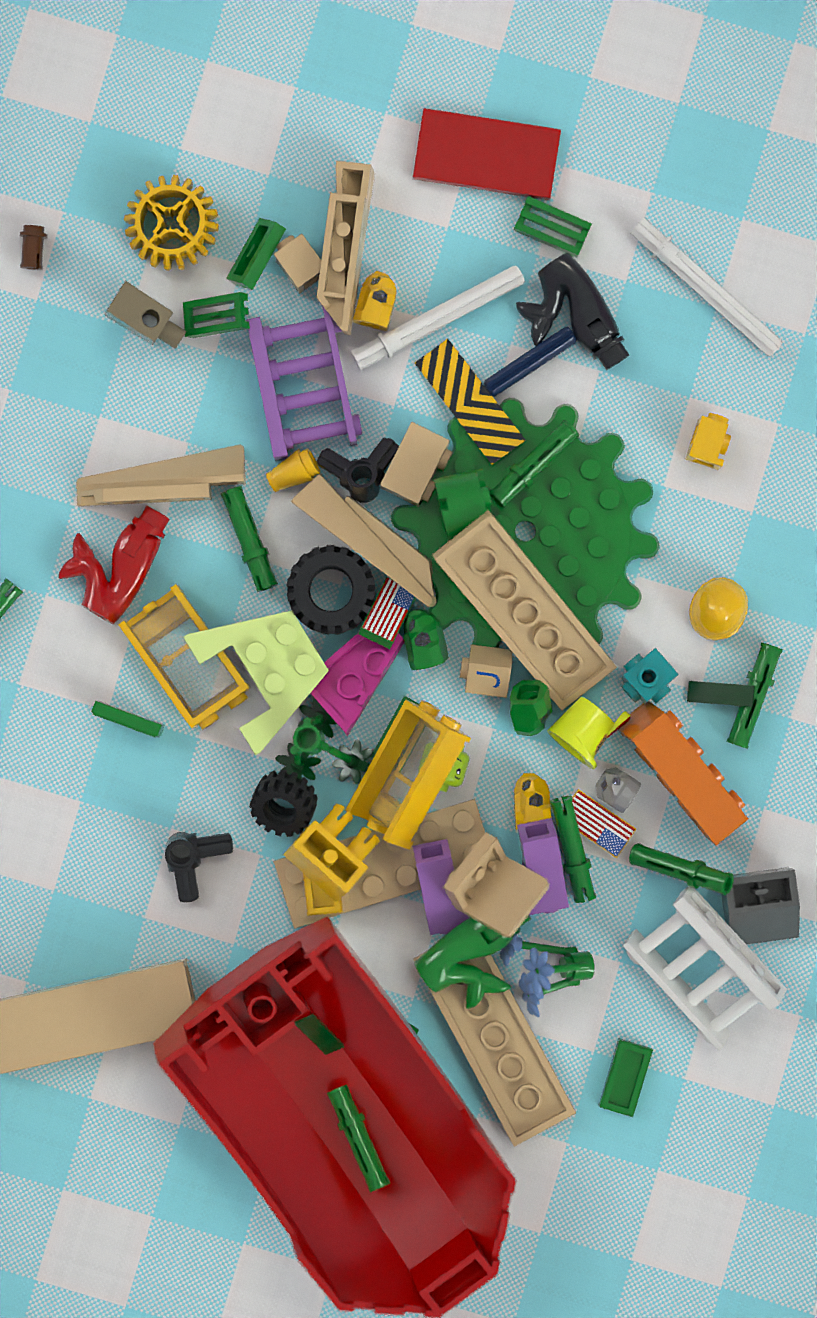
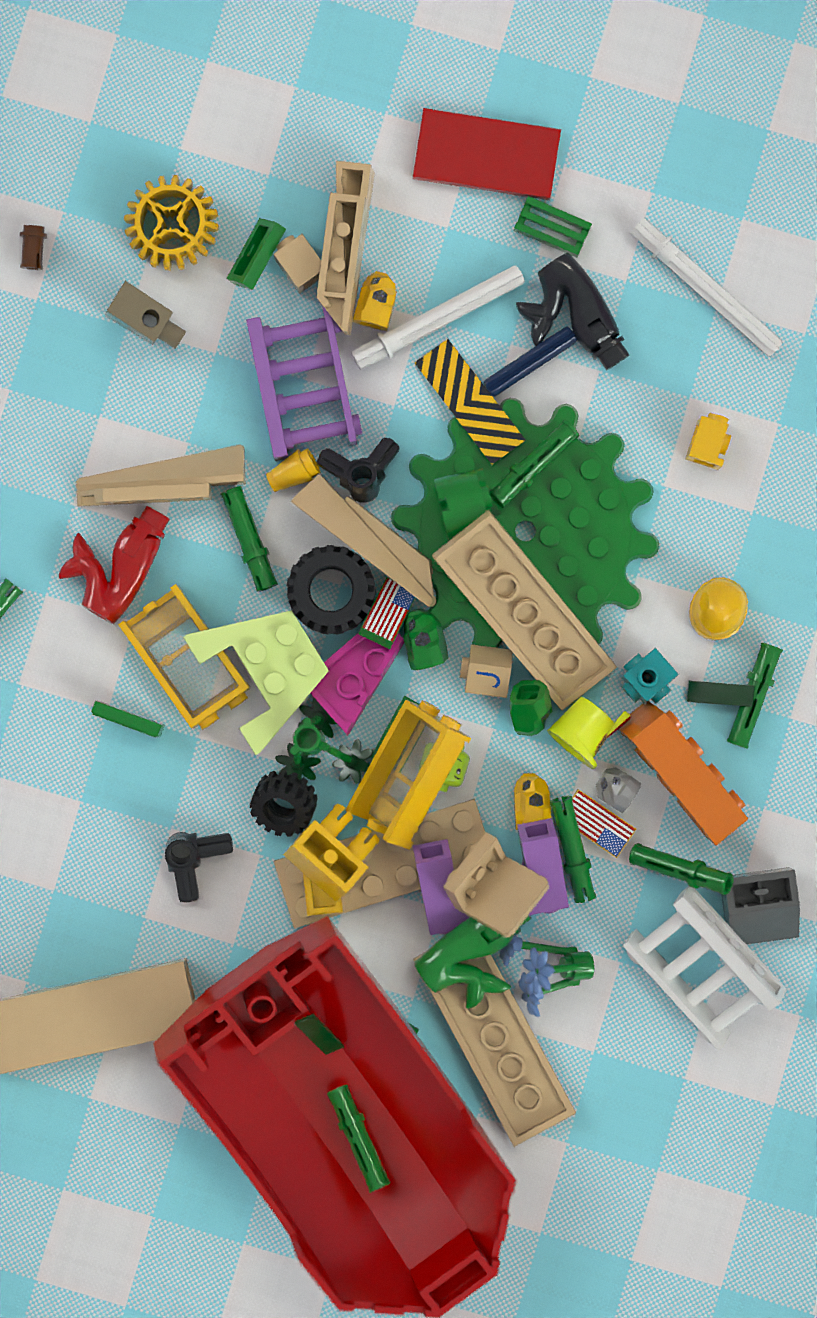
green tile [183,292,250,338] -> none
tan brick [380,422,453,507] -> none
green tile [598,1038,653,1117] -> none

